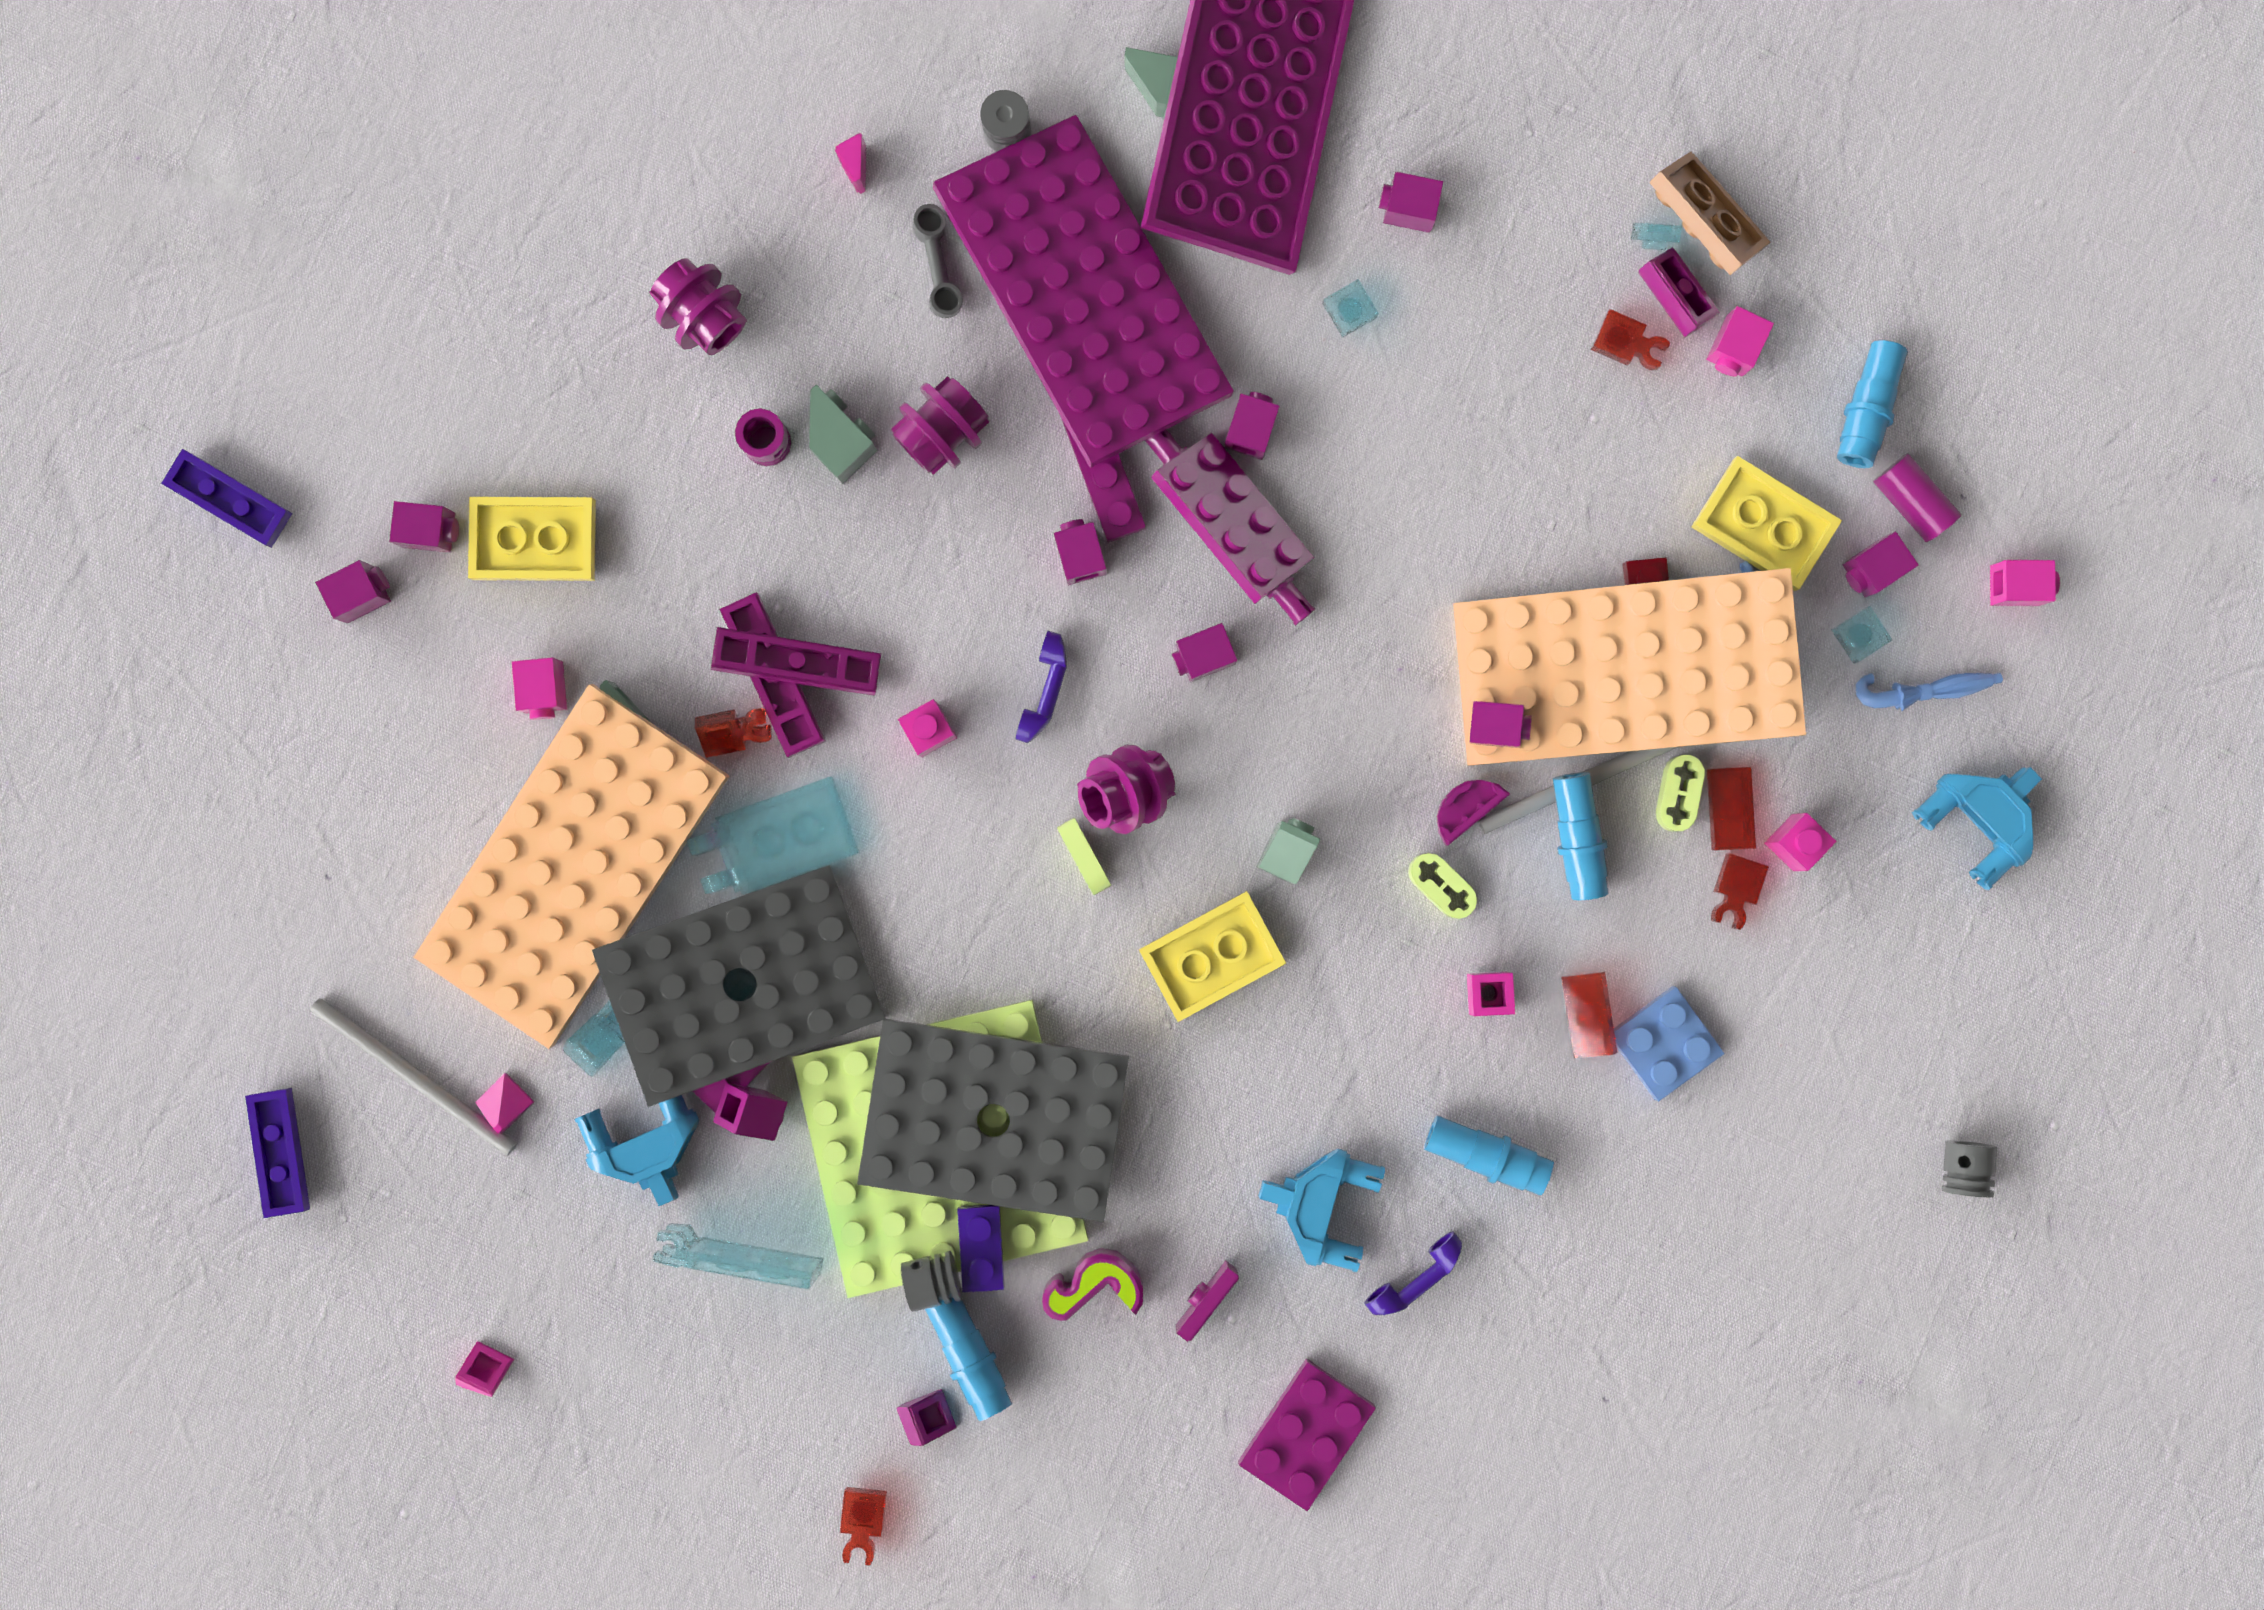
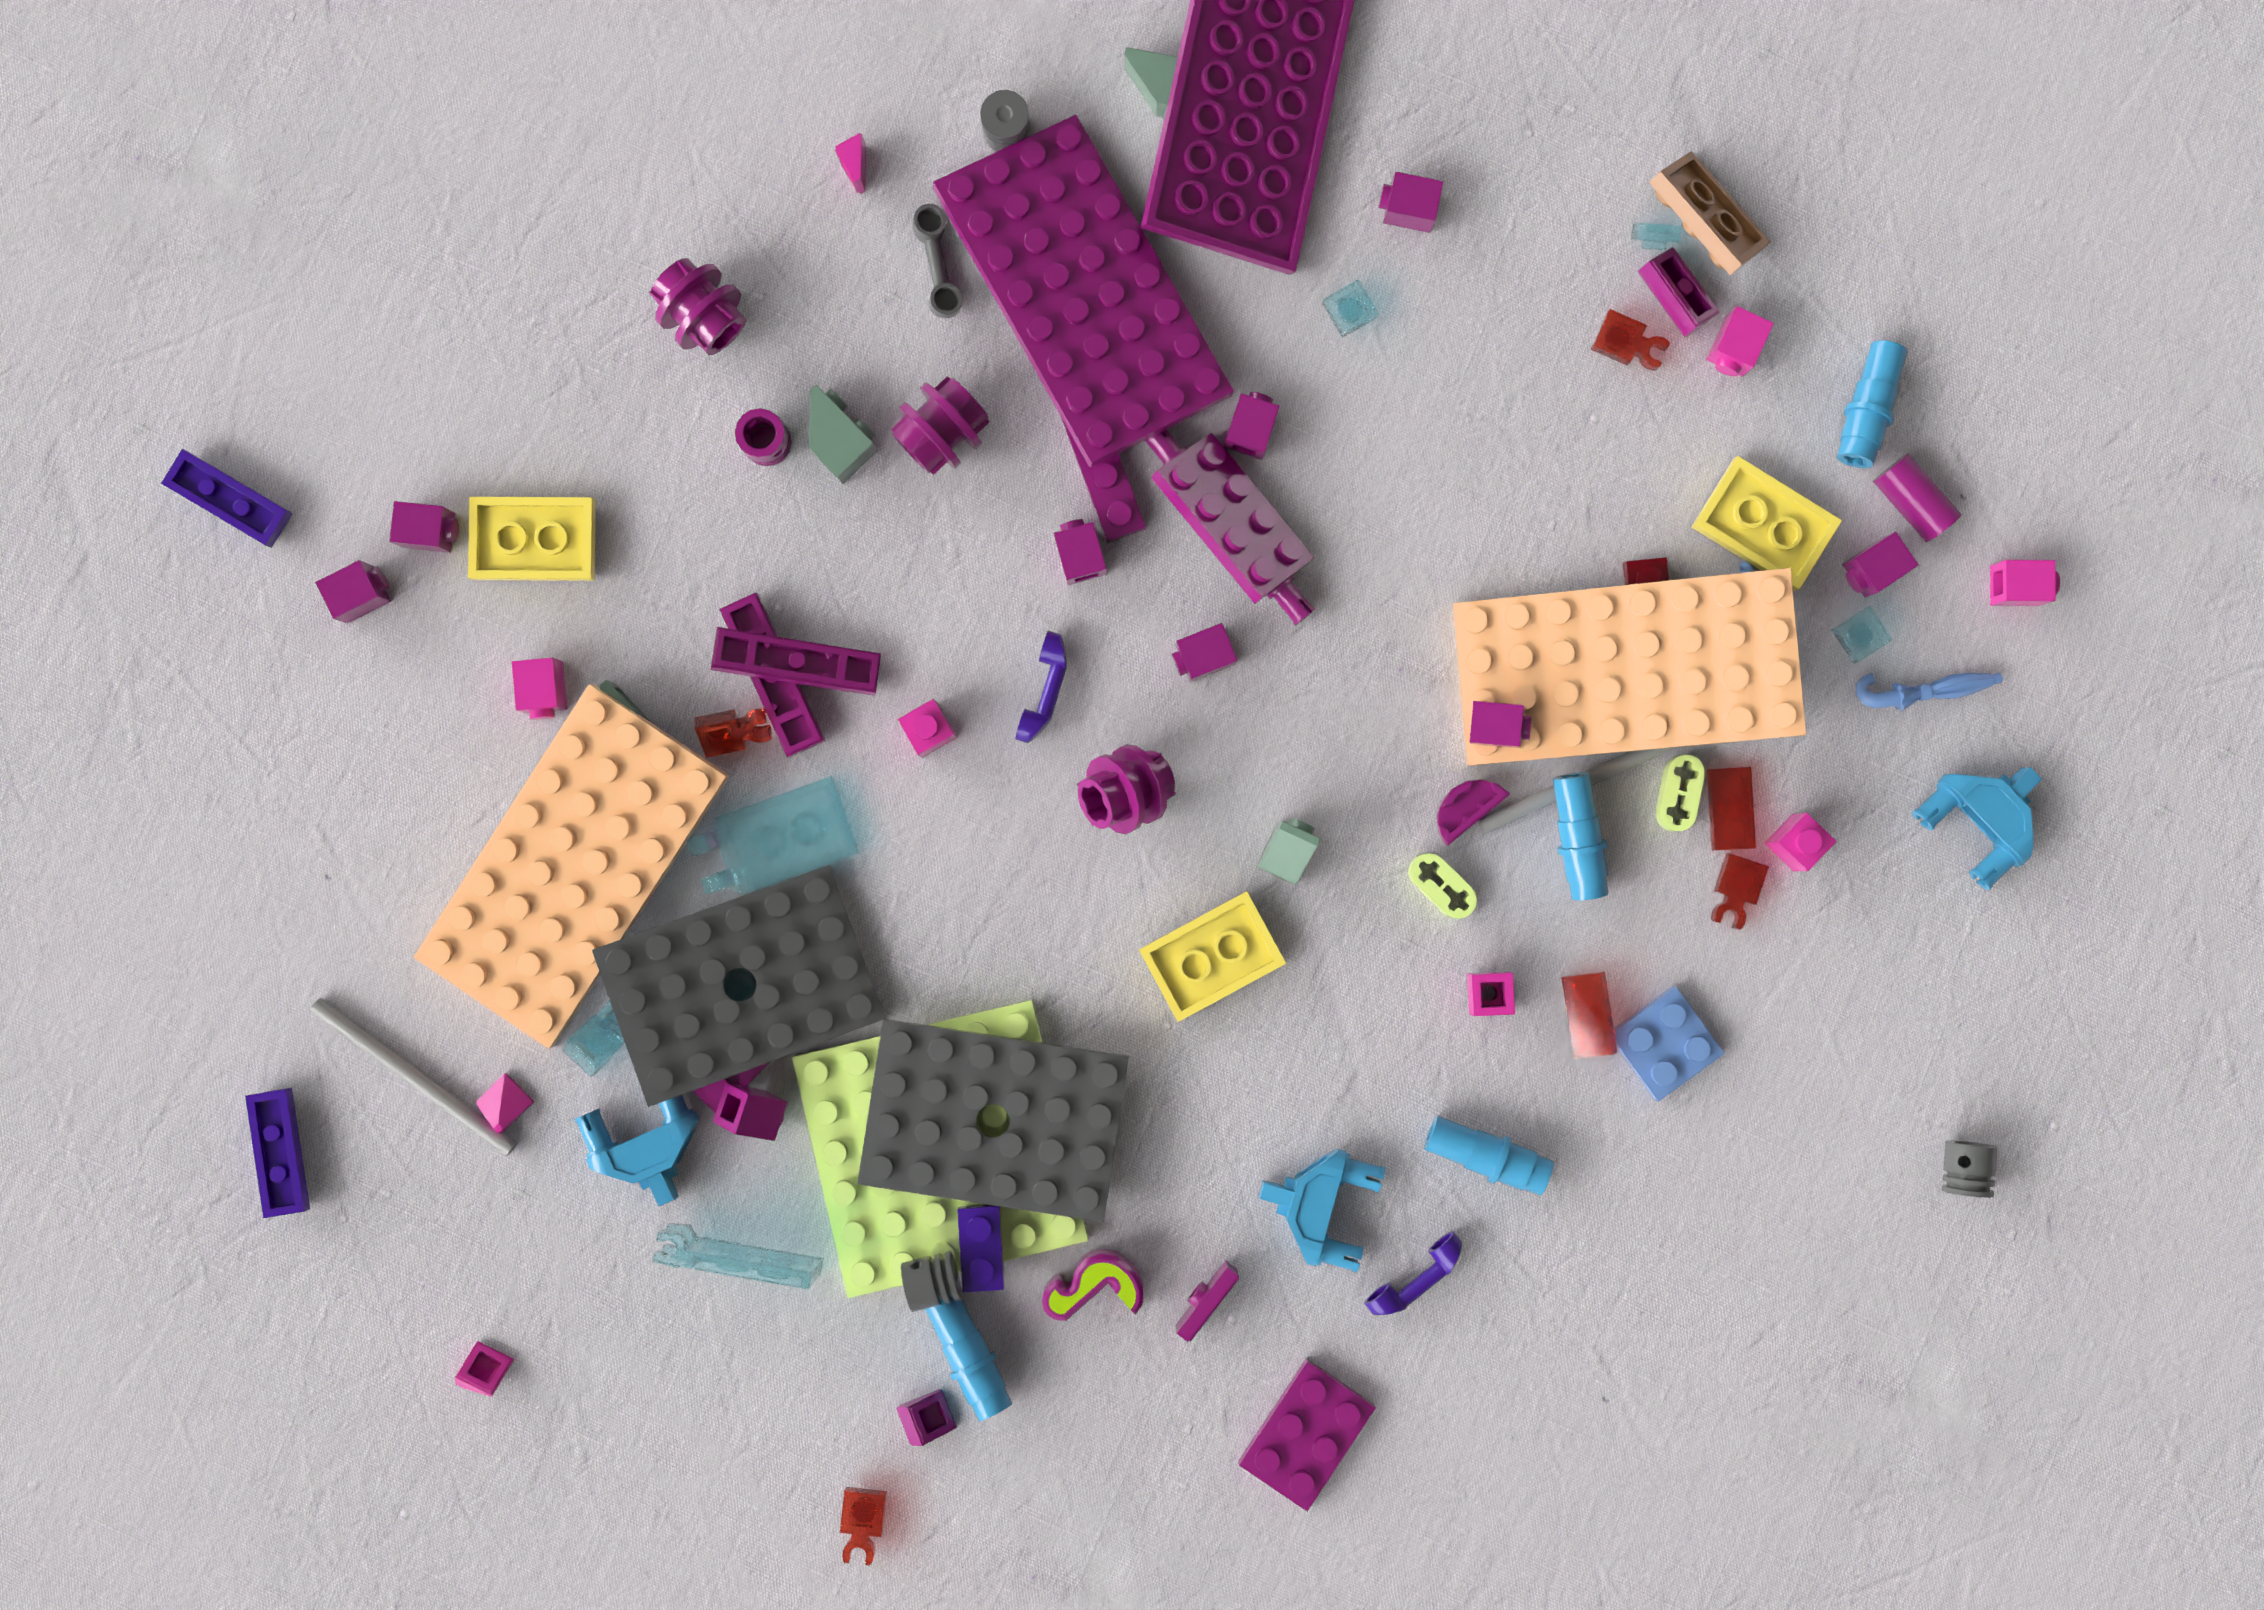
yellowish green beam [1057,817,1112,895] -> none

